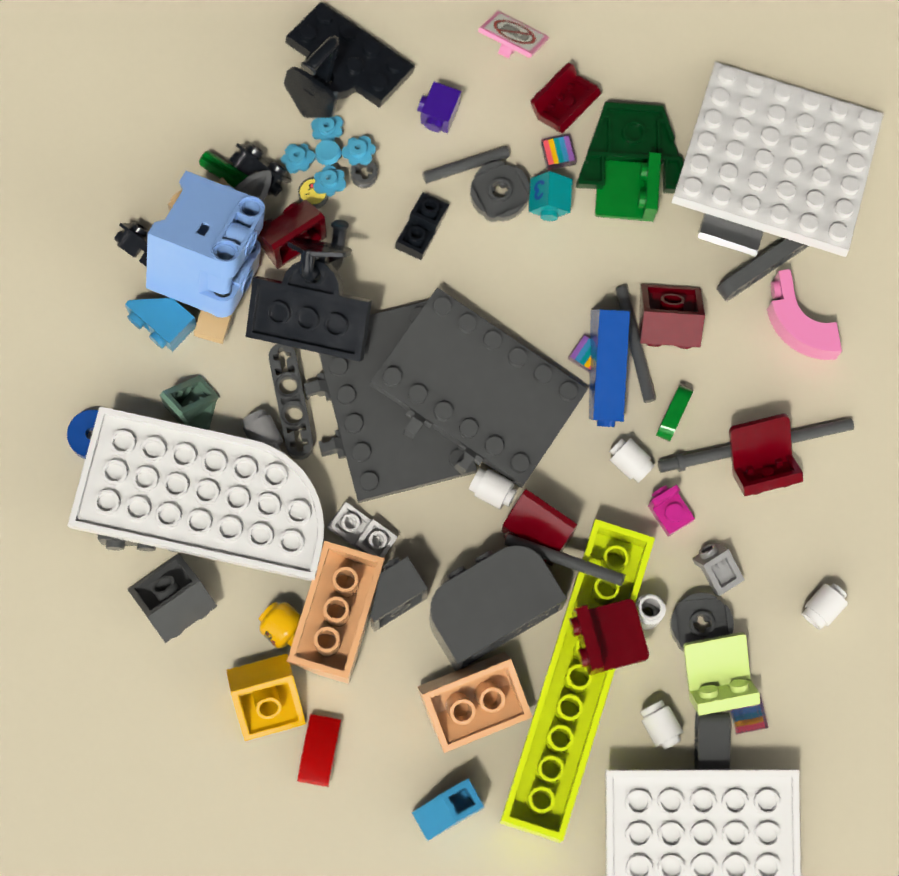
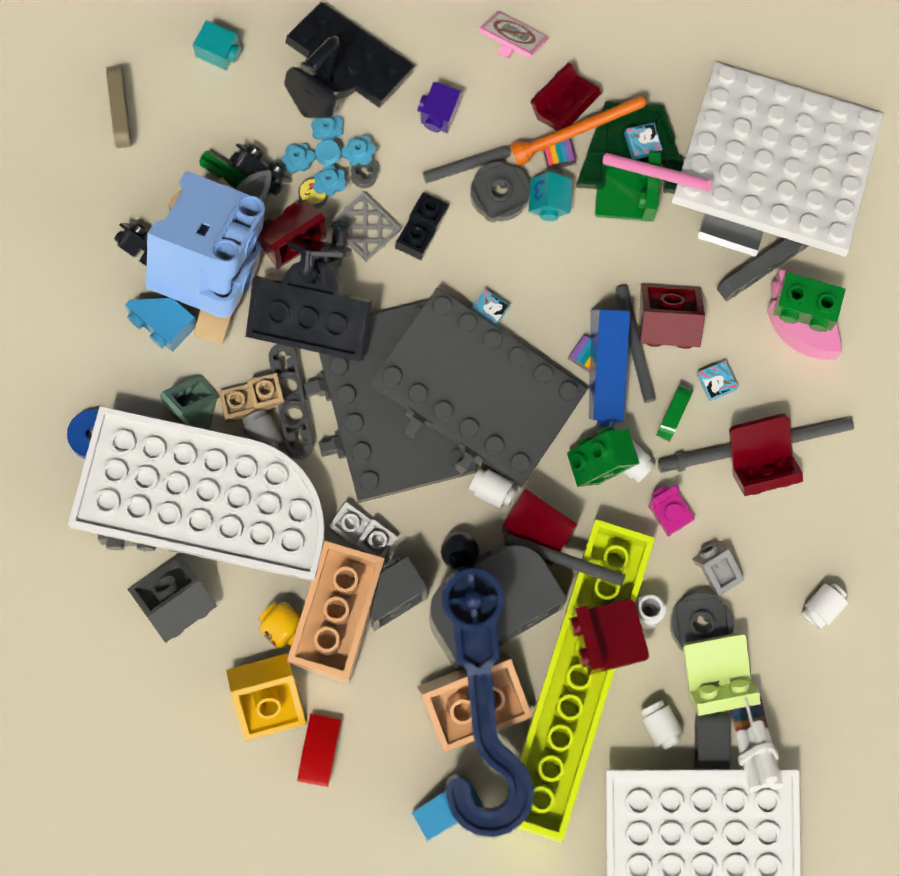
none -> dark tan beam [106,65,132,148]
none -> teal brick [193,20,241,71]
none -> tan slope [218,373,284,423]
none -> light grey window [329,192,401,262]
none -> black piece [440,532,480,570]
none -> dark blue piece [442,566,534,837]
none -> tile [470,289,510,327]
none -> orange piece [510,96,646,166]
none -> green brick [567,426,640,487]
none -> bright pink bar [603,153,712,192]
none -> tile [624,123,662,160]
none -> tile [697,361,738,402]
none -> white piece [735,698,783,792]
none -> green brick [773,272,846,332]

